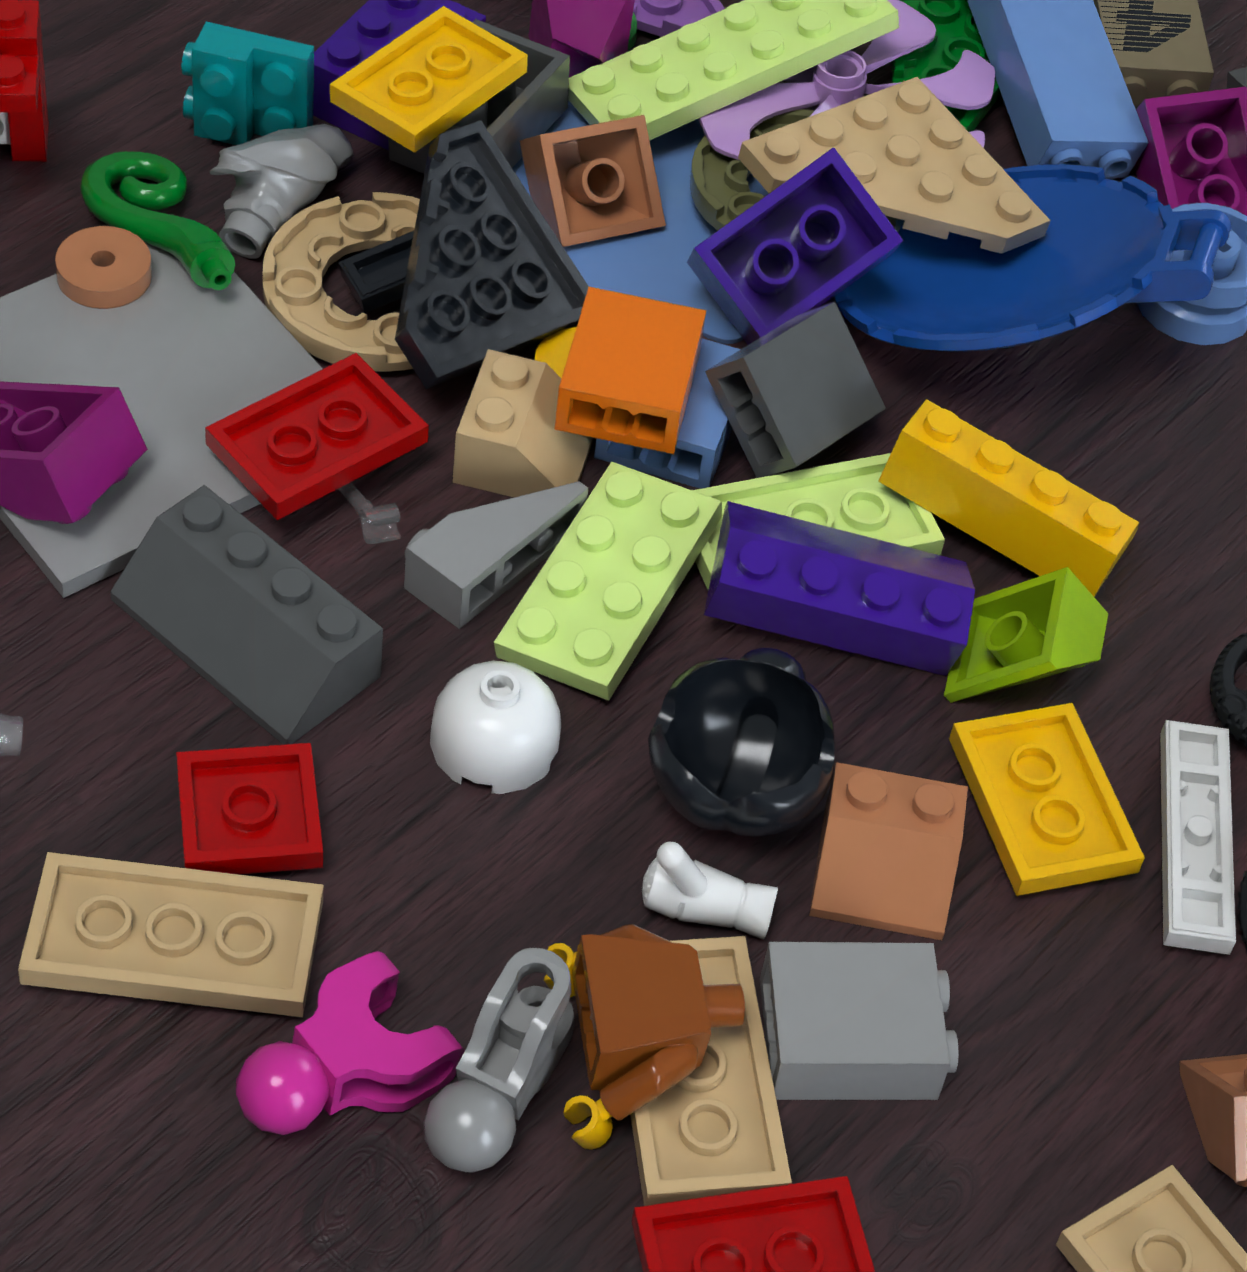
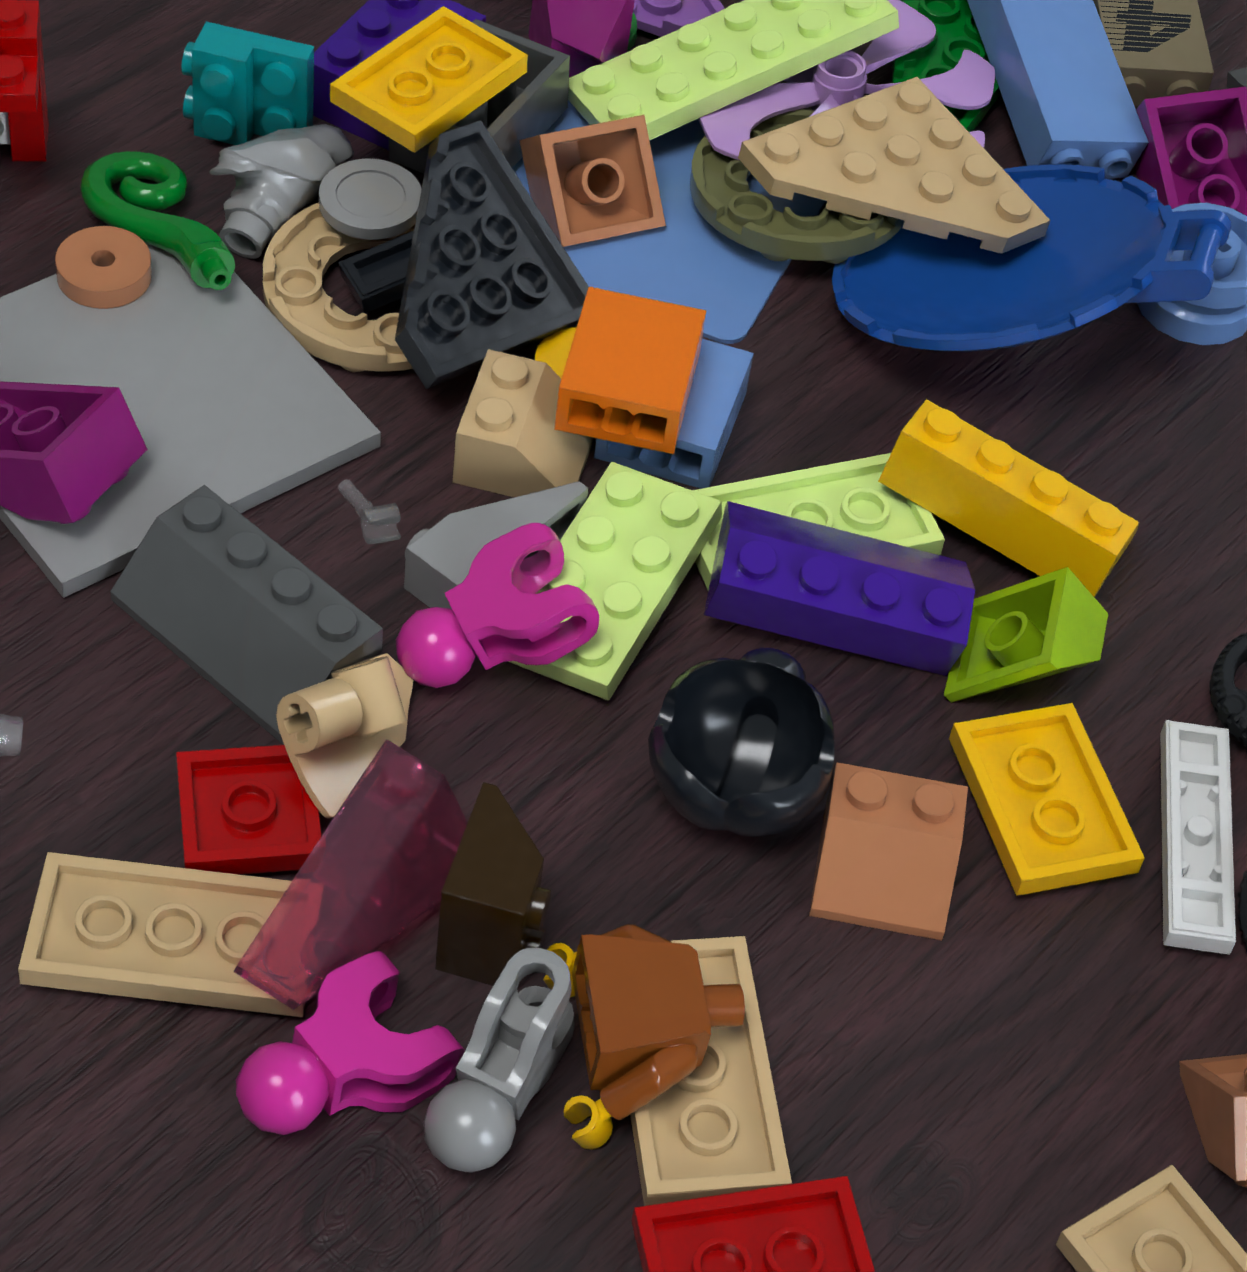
red plate [205,353,429,520] -> none
white cylinder [430,660,561,794] -> none
white piece [642,841,778,940] -> none
dark purple brick [687,147,904,345] -> none
dark grey brick [705,302,886,478] -> none
light grey brick [760,942,958,1100] -> none
none -> clear pink wedge [234,739,468,1010]
none -> tan panel [276,653,414,818]
none -> light grey piece [319,159,422,240]
none -> dark pink piece [396,523,599,688]
none -> dark brown slope [435,782,551,986]

